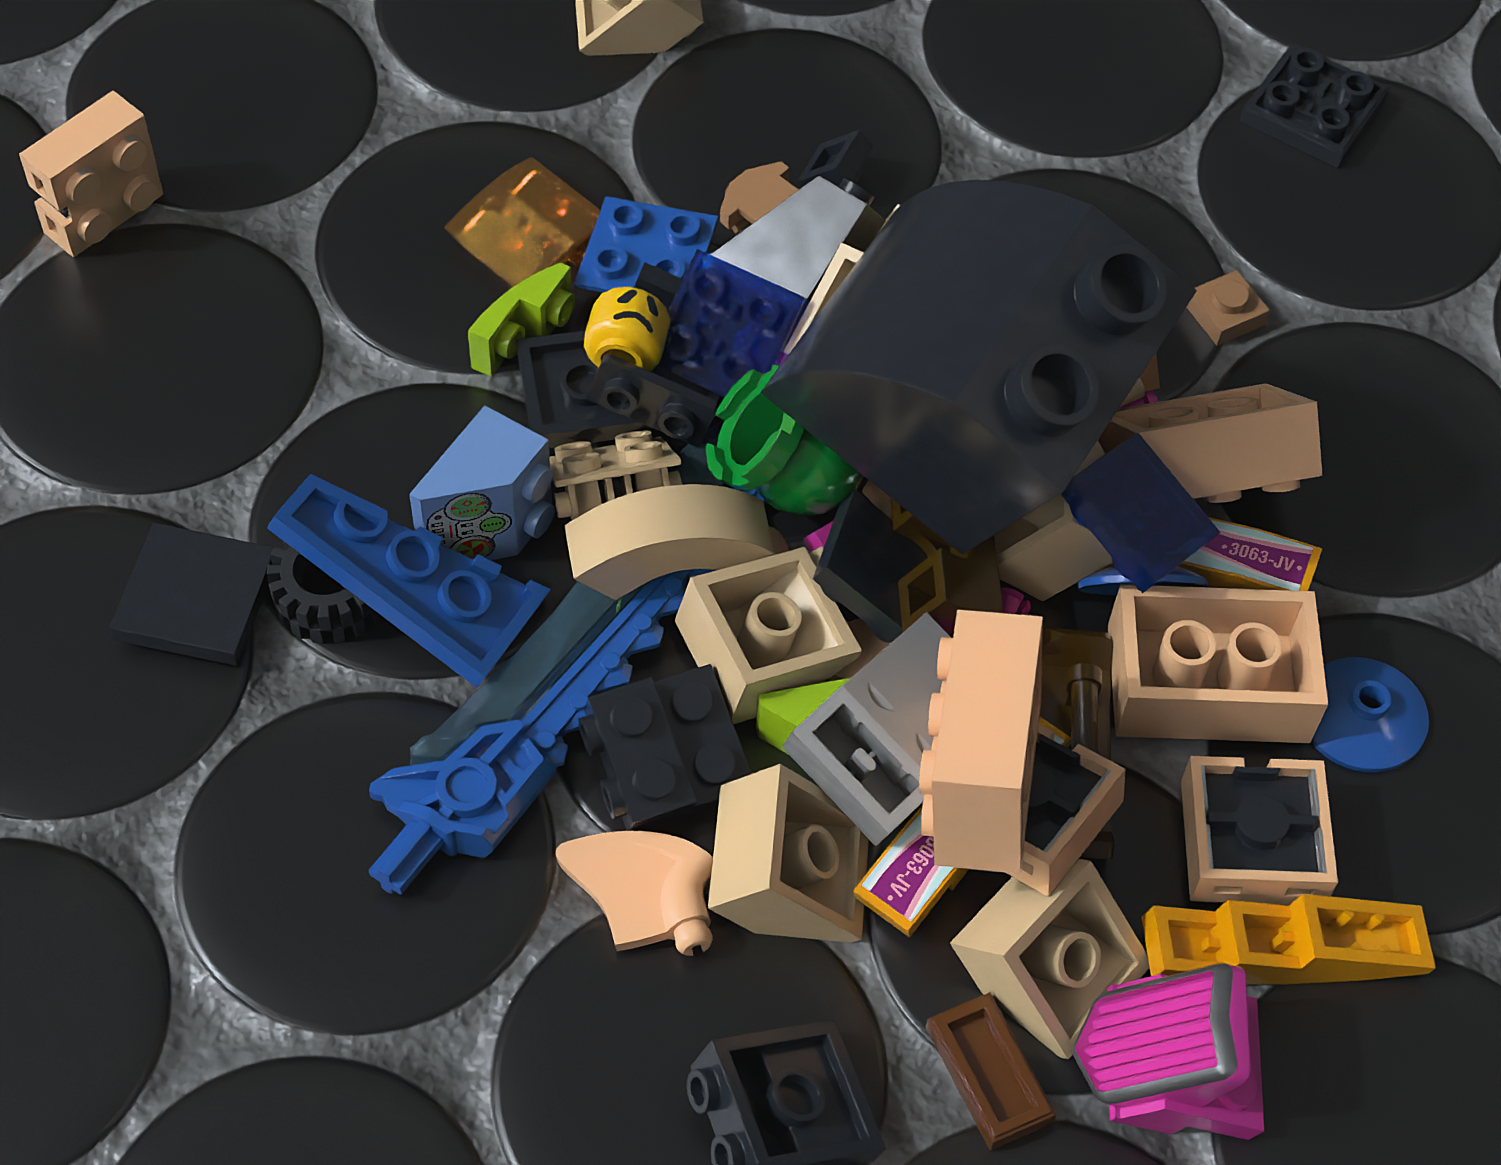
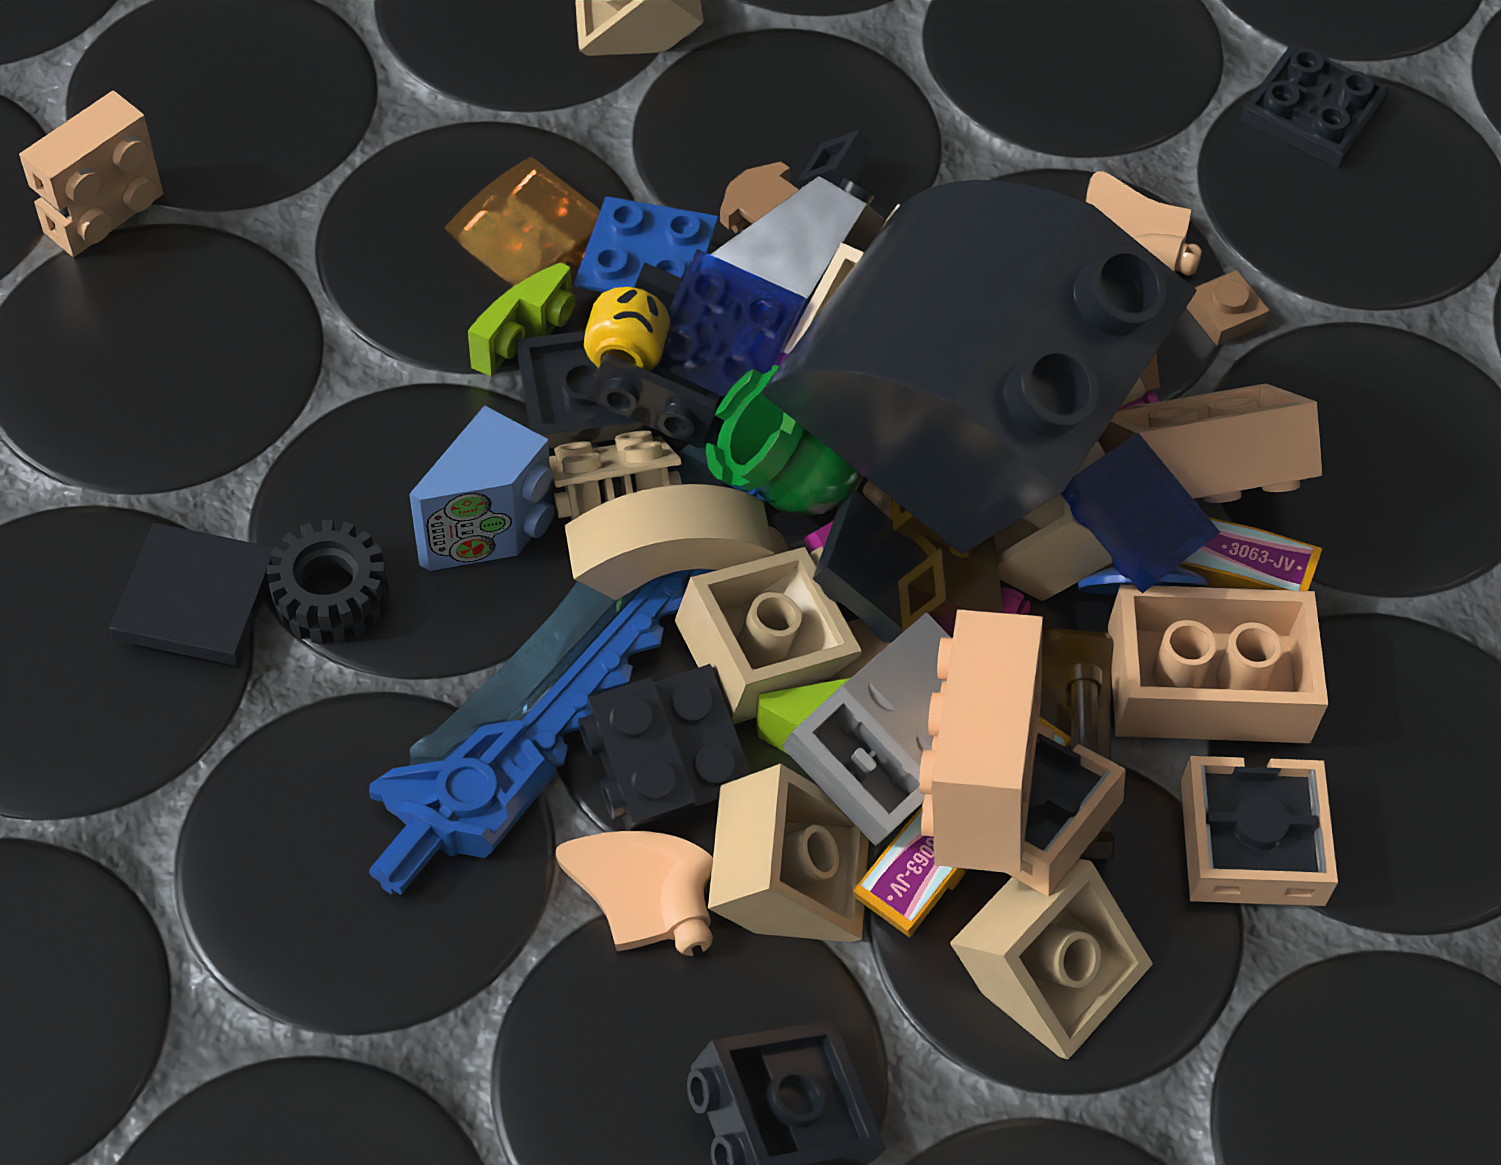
blue wing [267,474,551,688] -> none
reddish brown tile [926,992,1056,1151] -> none
dark pink piece [1072,963,1264,1140] -> none
light orange slope [1141,894,1436,984] -> none
blue dish [1311,657,1429,773] -> none
none -> light nougat arm [1086,171,1202,276]

